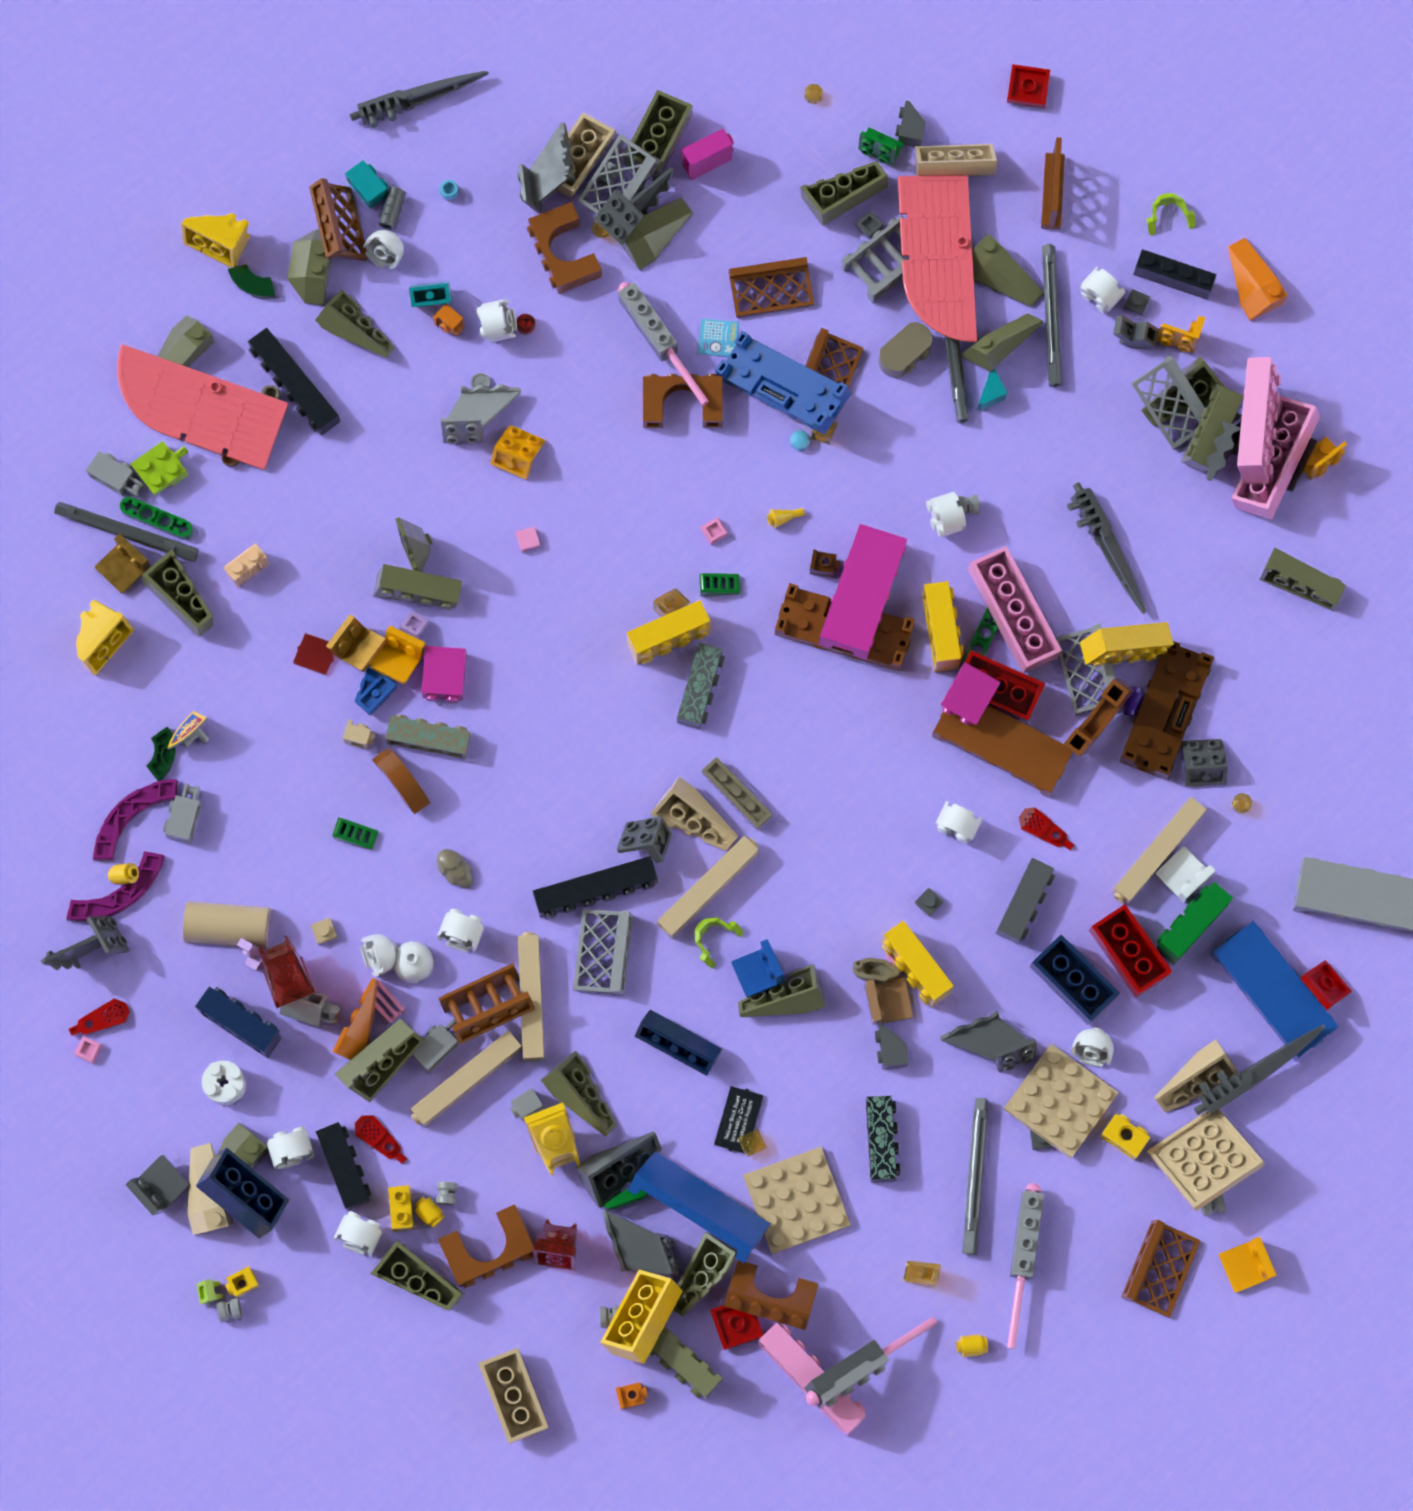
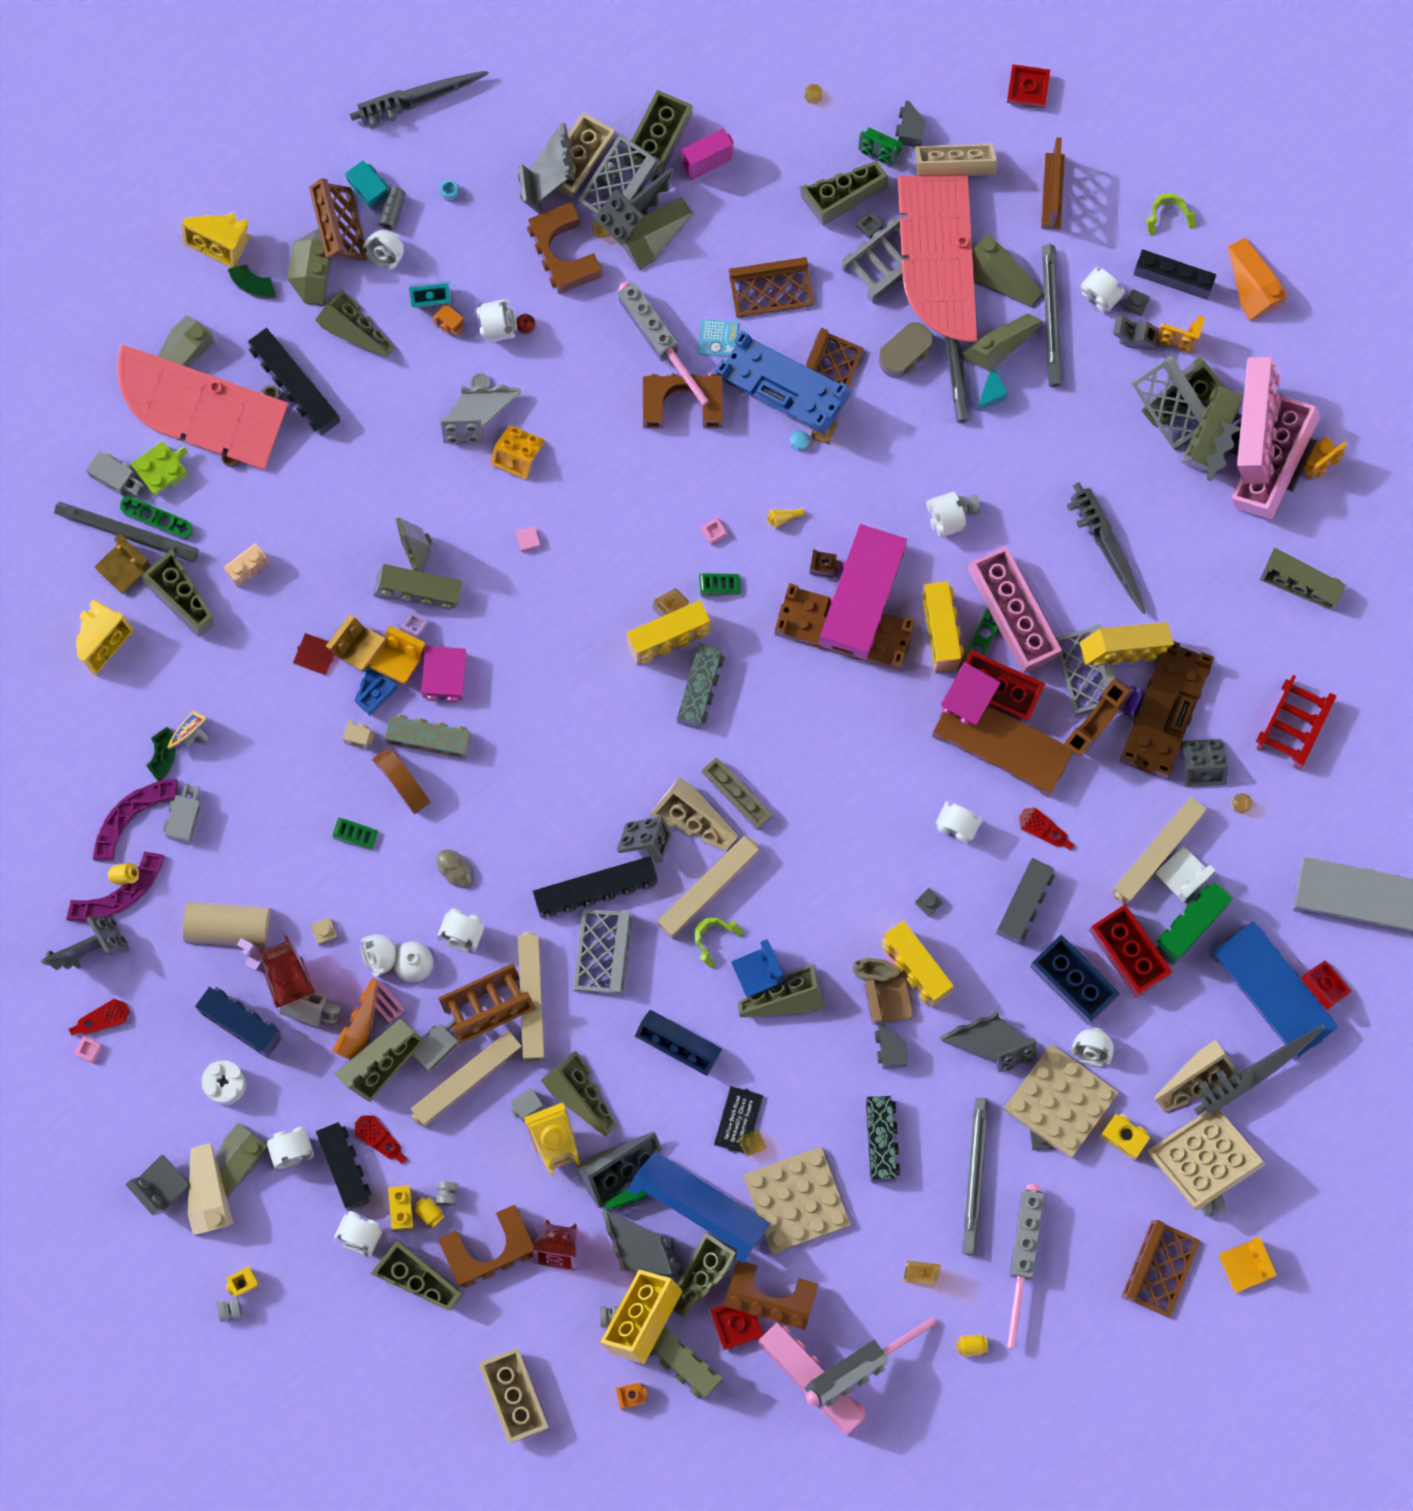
dark blue brick [196,1147,290,1238] -> none
lime tile [196,1279,223,1305] -> none
none -> red fence [1255,675,1337,770]

